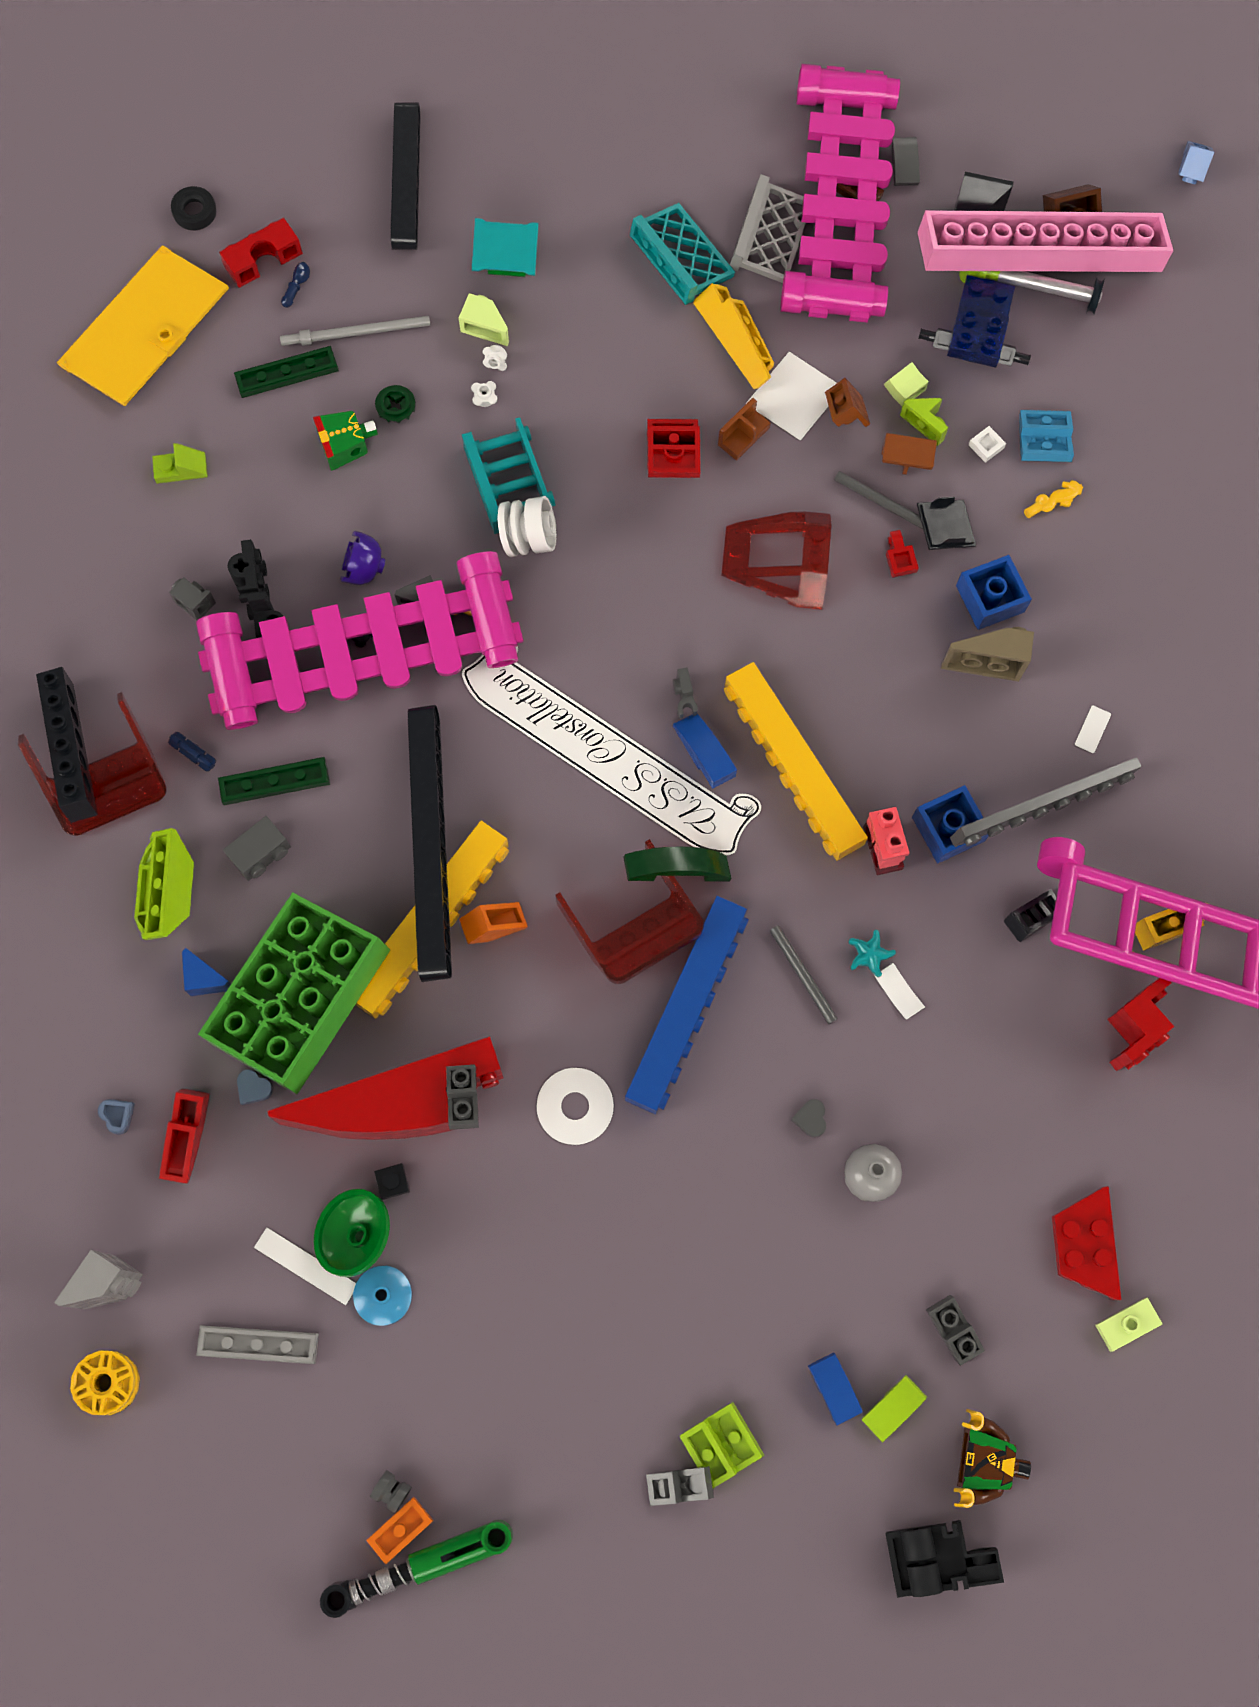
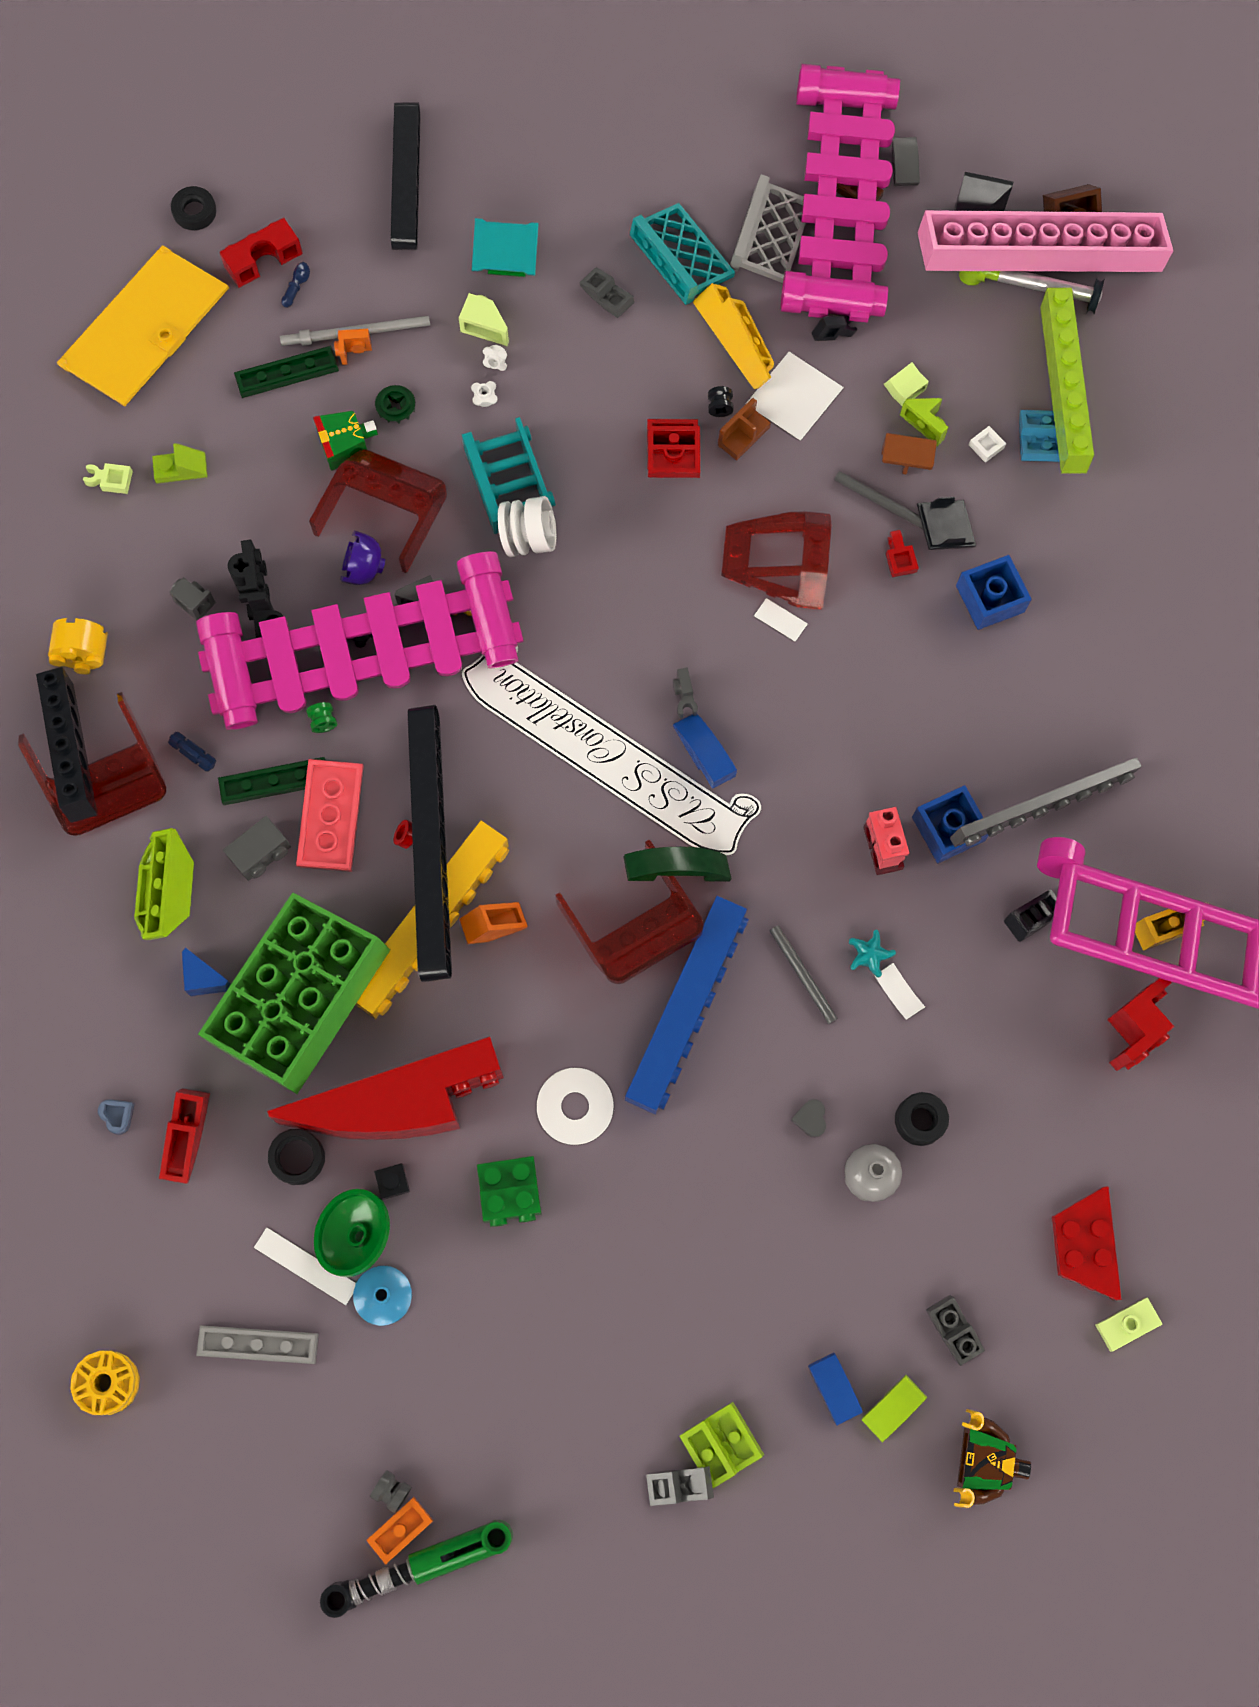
light grey slope [54,1250,143,1309] -> none
sand blue tile [237,1069,273,1105] -> none
dark grey slope [446,1065,479,1130] -> none
yellow brick [724,662,868,861] -> none
dark orange panel [825,377,870,427] -> none
black plate [885,1520,1004,1598] -> none
clear blue piece [918,275,1031,368] -> none
dark tan slope [941,627,1034,682] -> none
yellow animal [1024,480,1083,518] -> none
white sticker [1075,706,1111,753] -> none
slope [1178,141,1214,184] -> none
none -> yellow brick [48,618,108,674]
none -> yellowish green plate [83,463,133,494]
none -> black tyre [268,1129,325,1185]
none -> coral tile [296,759,364,872]
none -> green wheel [306,702,338,733]
none -> clear red windscreen [309,450,447,573]
none -> orange bracket [334,328,372,365]
none -> red tile [393,820,413,849]
none -> green plate [477,1156,542,1227]
none -> dark grey slope [579,267,635,318]
none -> black wheel [708,386,734,417]
none -> white sticker [754,598,808,641]
none -> black plate [811,316,858,341]
none -> black tyre [895,1092,949,1146]
none -> lime brick [1040,288,1094,474]

